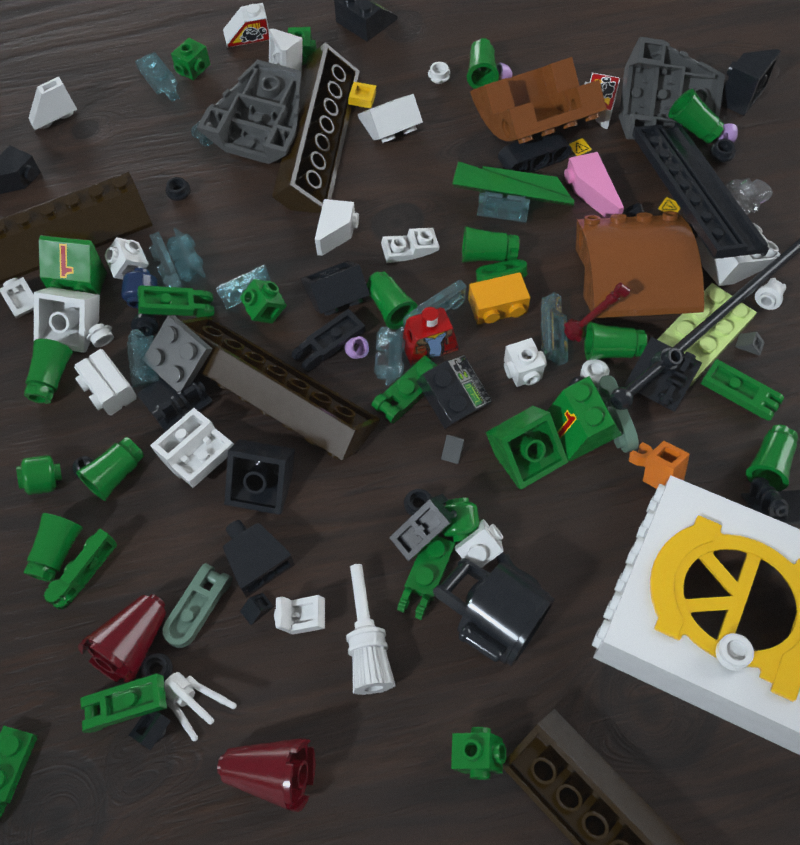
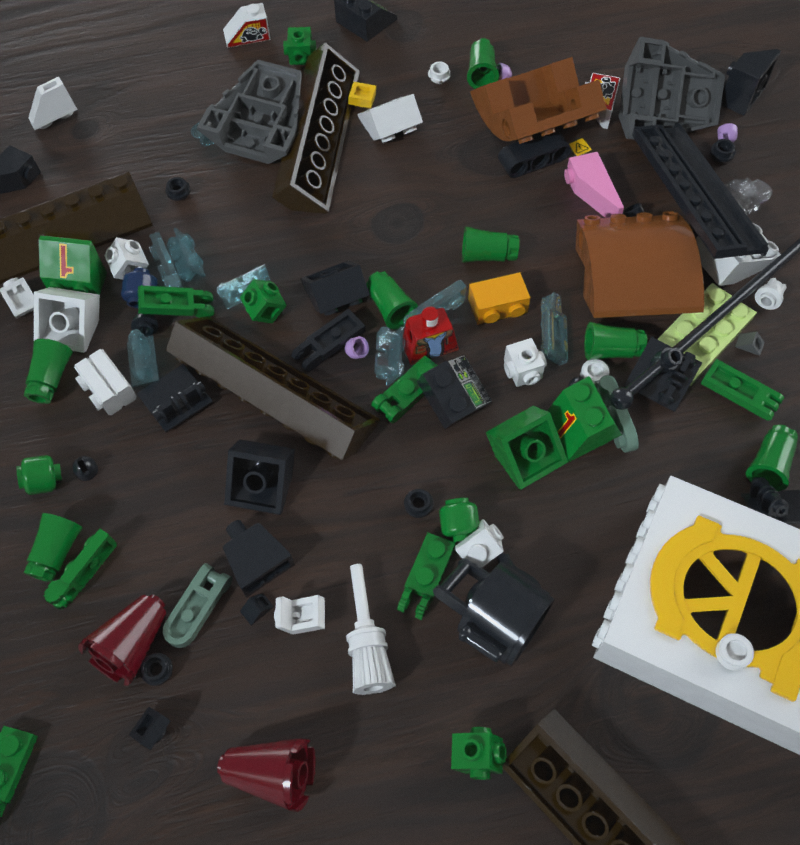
green plant [76,437,144,501] -> none
green plate [80,673,167,733] -> none
white plate [87,323,114,348] -> none
clear light blue hinge [135,52,179,102] -> none
dark grey plate [142,315,212,393] -> none
white brick [150,408,234,488] -> none
white plant [164,672,237,741] -> none
green brick [171,38,211,80] -> none
white slope [269,29,303,73] -> none
white slope [315,199,359,256] -> none
white slope [381,228,440,263] -> none
hinge [389,493,457,561] -> none
dark grey piece [441,435,464,464] -> none
green wedge [452,162,575,206] -> none
green plate [476,259,528,282] -> none
clear light blue hinge [477,191,530,223] -> none
dark red piece [564,282,630,342] -> none
orange brick [629,441,690,489] -> none
yellow sticker [658,197,680,212] -> none
green plant [668,89,724,143] -> none

